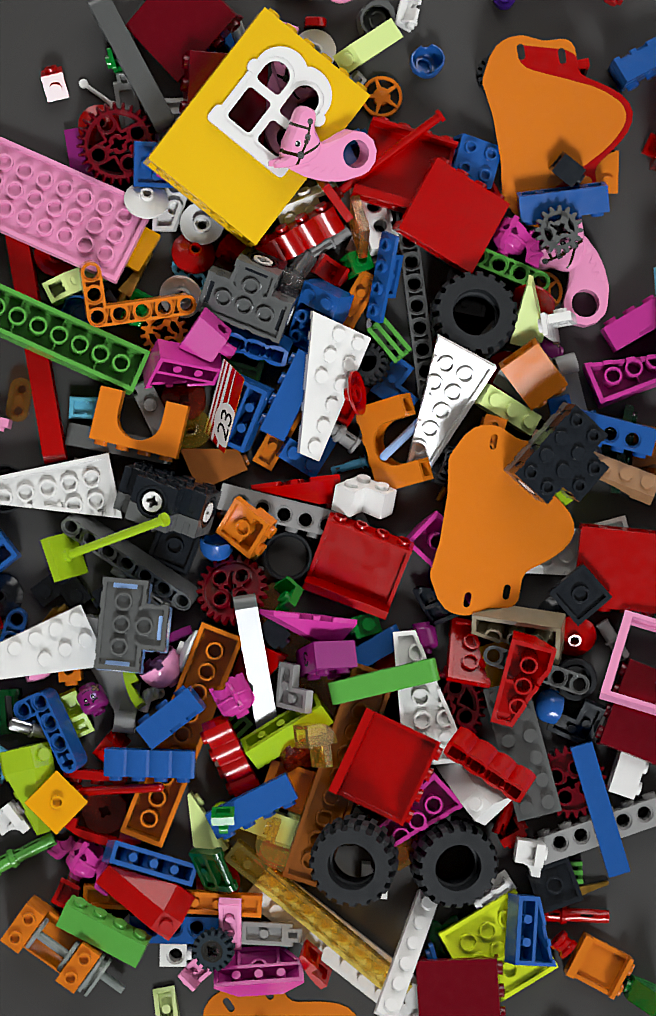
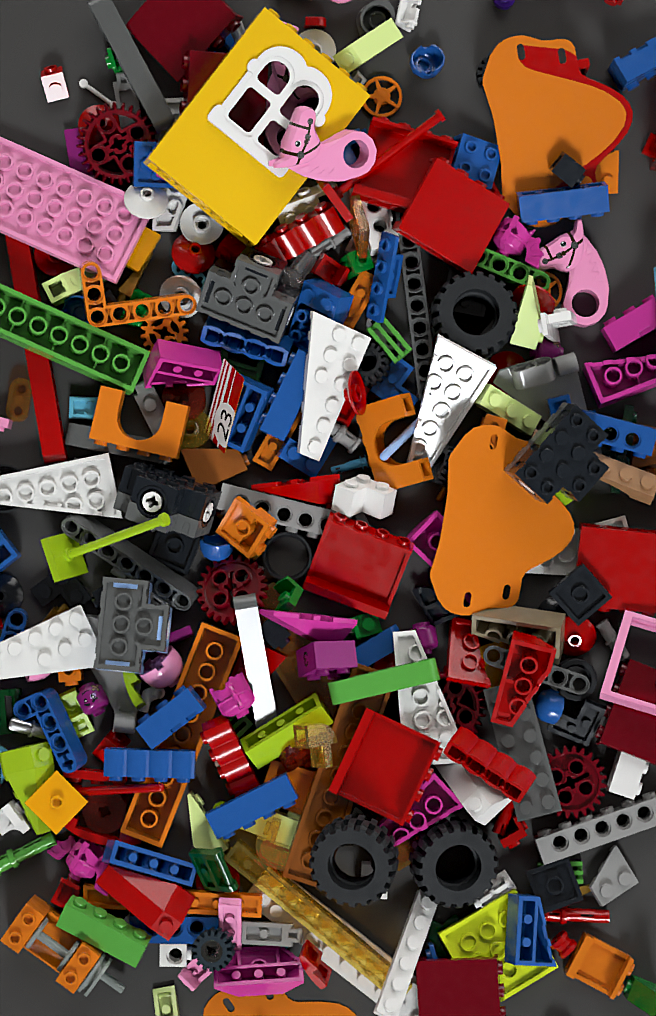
white dish [176,630,198,672] -> none
dark pink torso [179,307,237,362] -> none
green tile [211,806,235,834] -> none
light grey plate [275,662,313,714] -> none
orange panel [499,337,568,411] -> none
white brick [513,836,548,878] -> none
dark grey gear [534,205,583,255] -> none
blue tile [570,741,630,878] -> none
none -> light grey wing [589,845,639,907]

